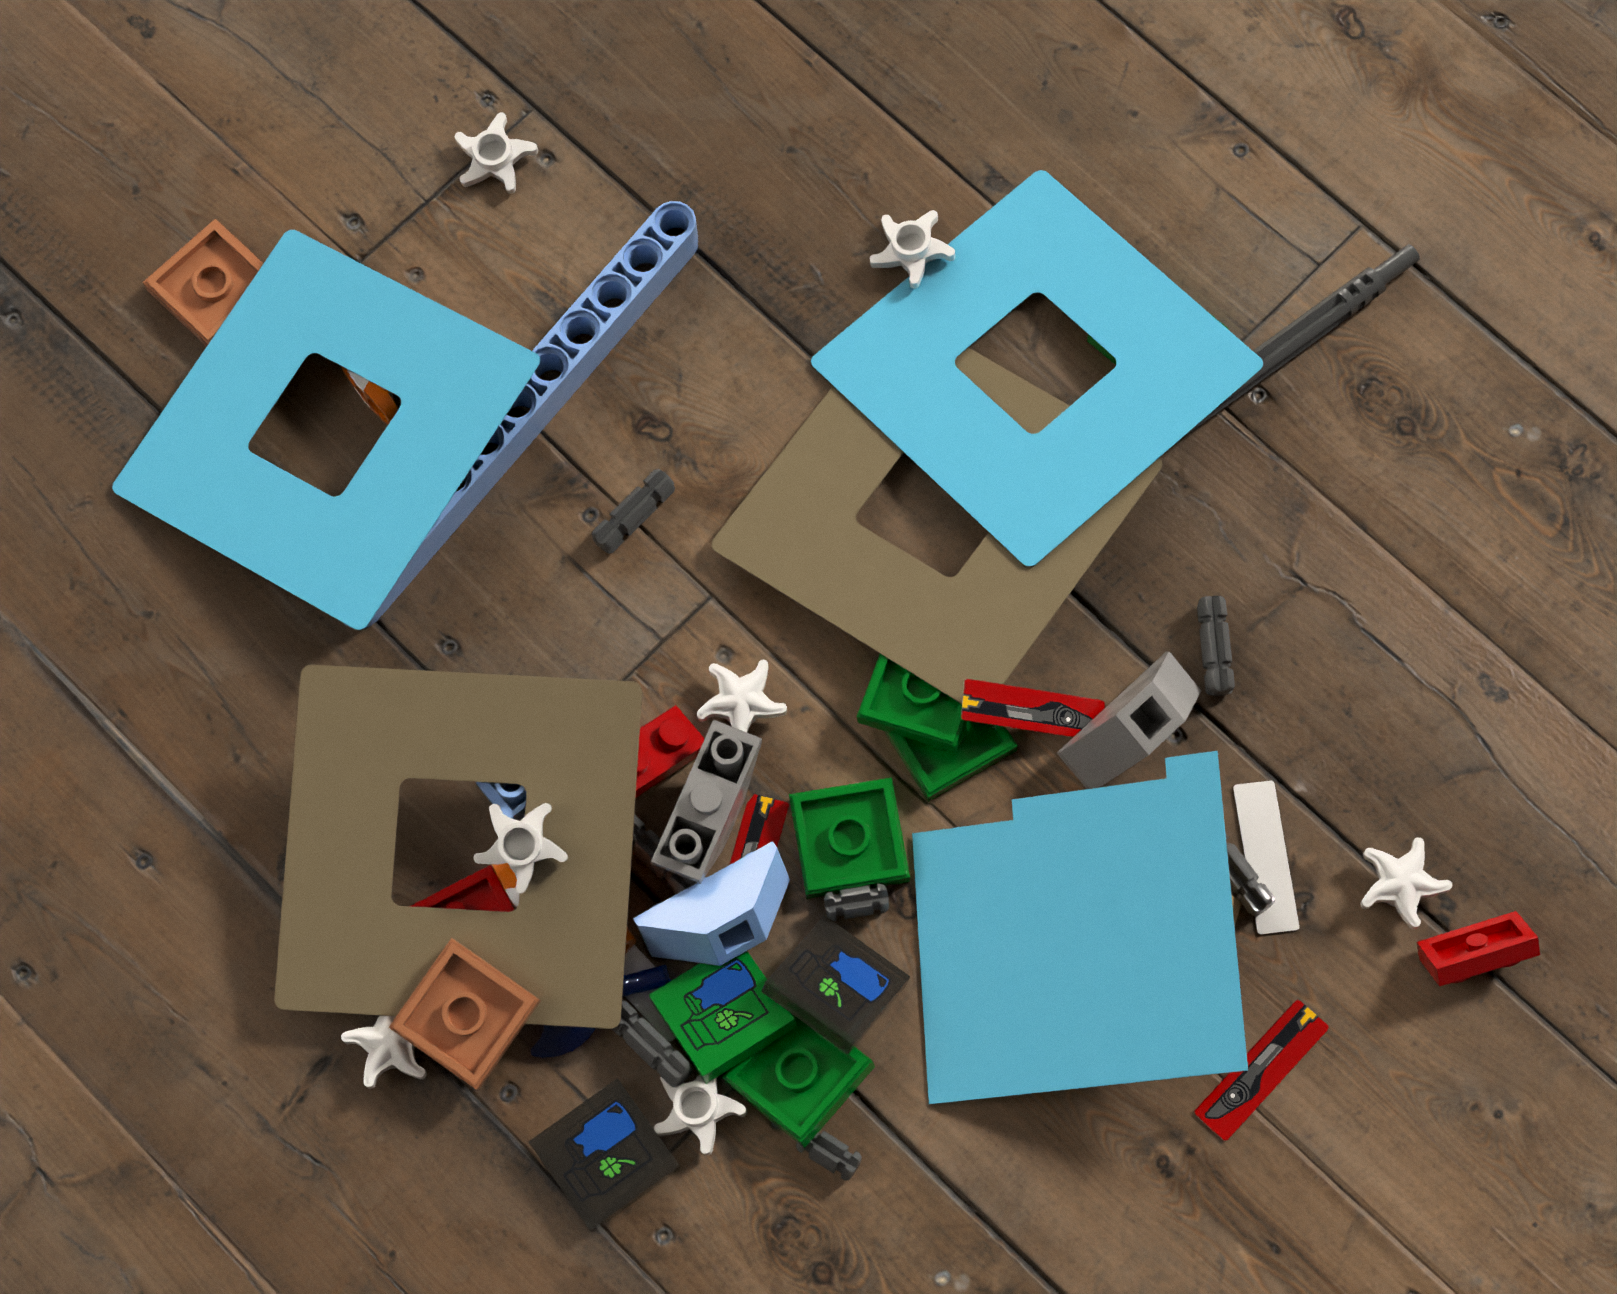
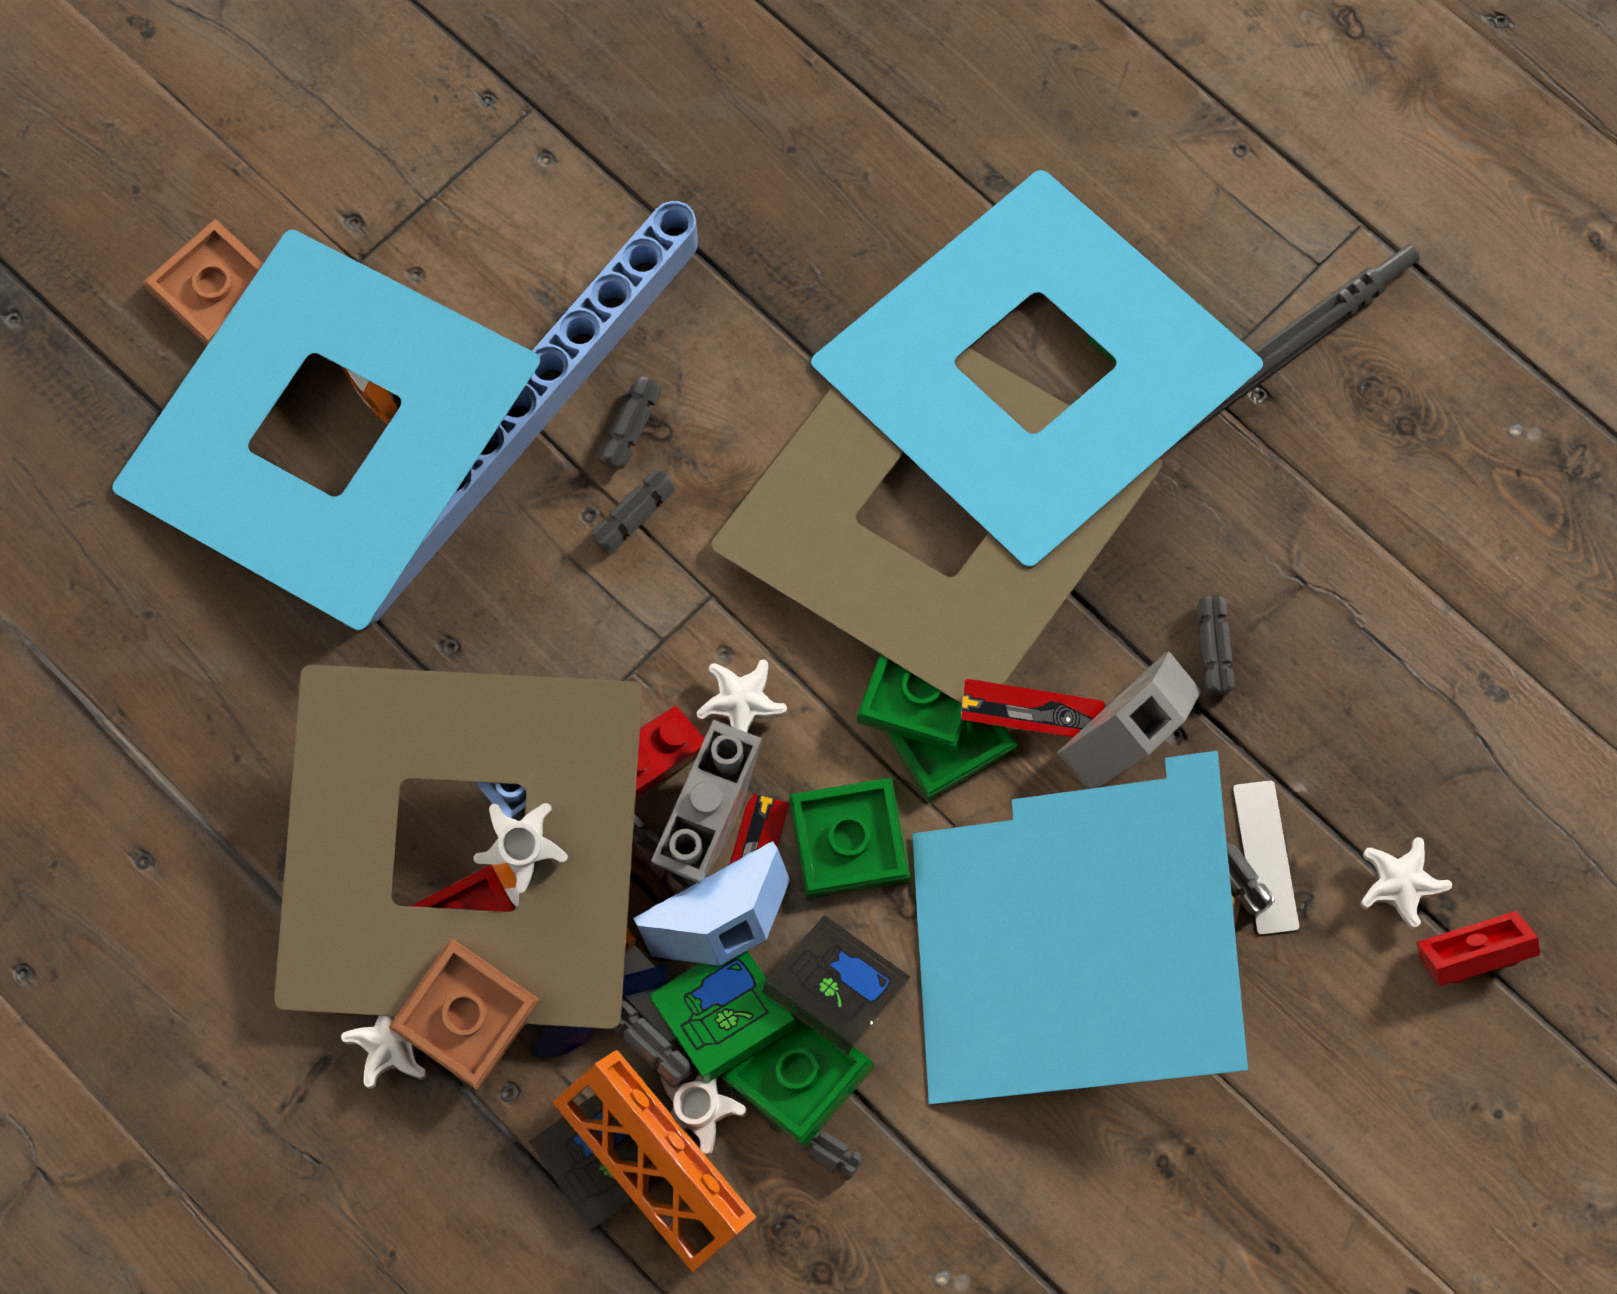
white animal [455,112,538,194] -> none
dark grey piece [824,884,889,921] -> none
white animal [870,210,956,289] -> none
red sticker [1195,1000,1329,1141] -> none
none -> orange fence [552,1050,756,1273]
none -> dark grey axle [598,376,661,470]

